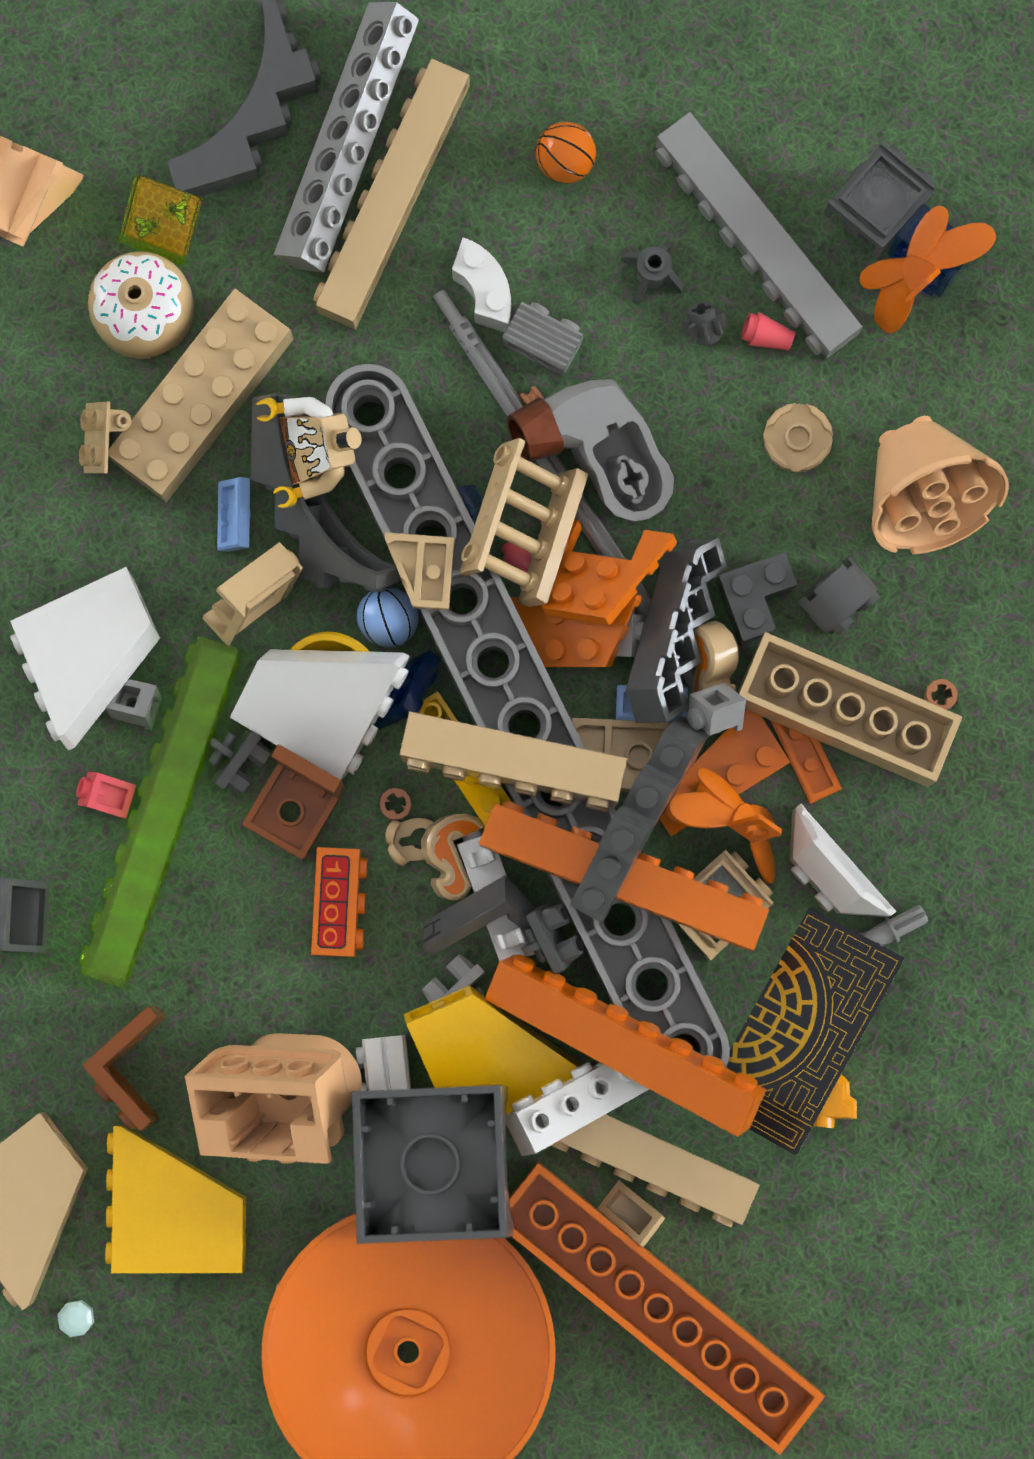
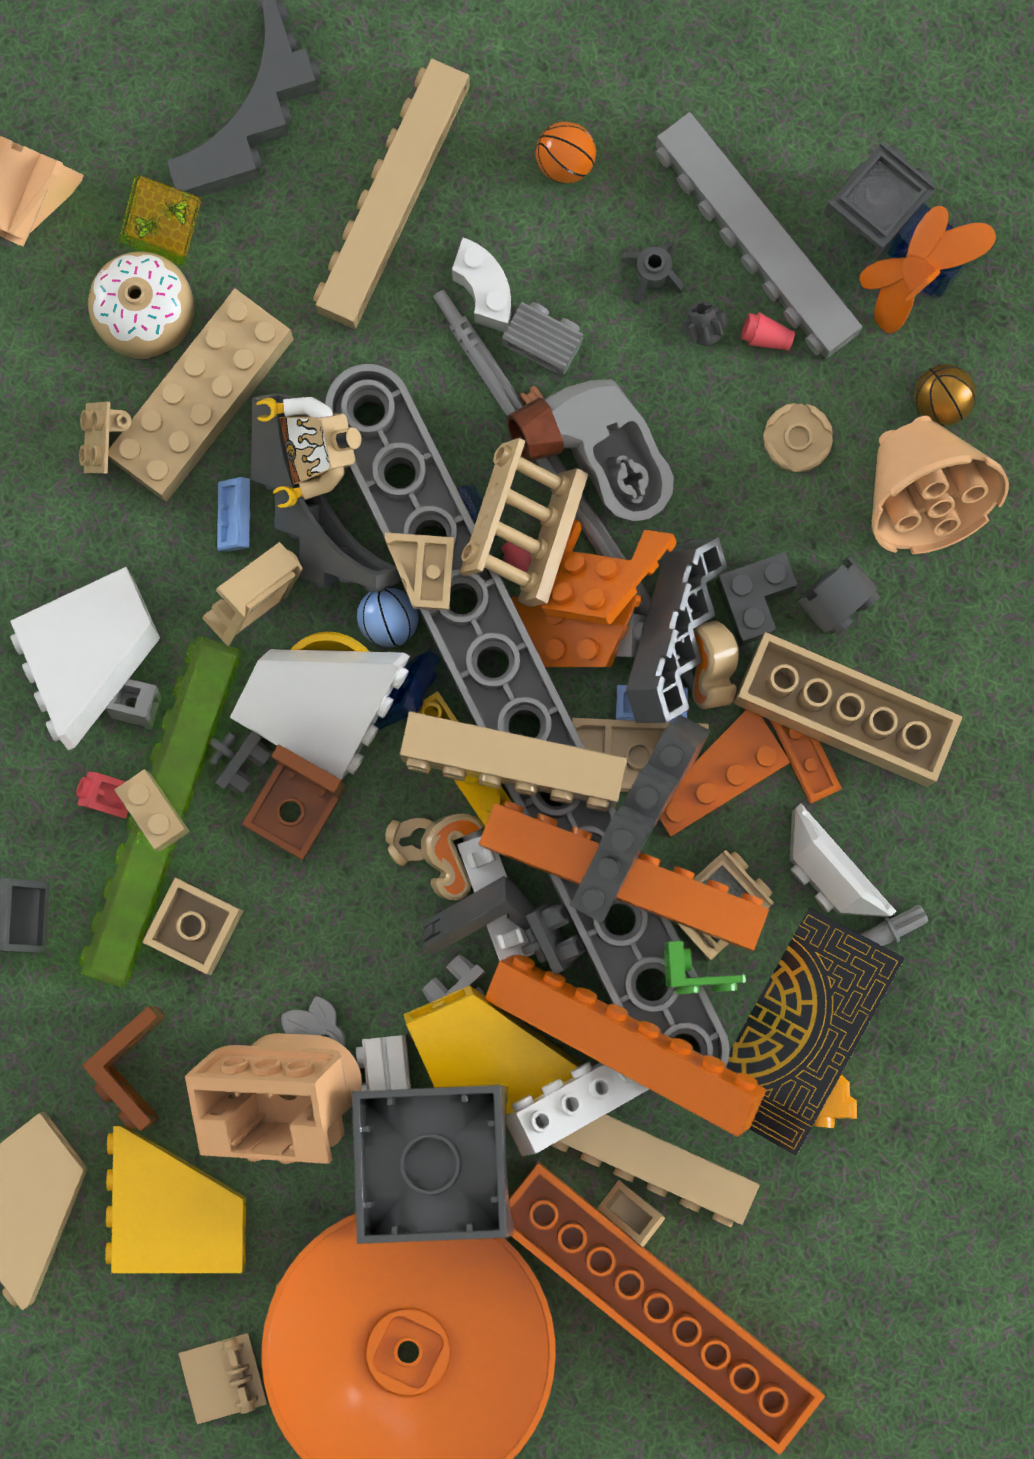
light aqua tile [58,1300,94,1337] -> none
light grey brick [273,2,419,272] -> none
brick [311,847,368,957] -> none
nougat bush [380,788,412,821] -> none
orange piece [669,767,782,884] -> none
light grey brick [687,682,746,735] -> none
nougat bush [924,679,958,710] -> none
none -> tan brick [114,769,190,852]
none -> tan brick [142,878,243,975]
none -> tan hinge [178,1333,267,1424]
none -> light grey plate [281,996,346,1047]
none -> bright green bracket [663,941,746,994]
none -> pearl gold piece [914,364,976,426]

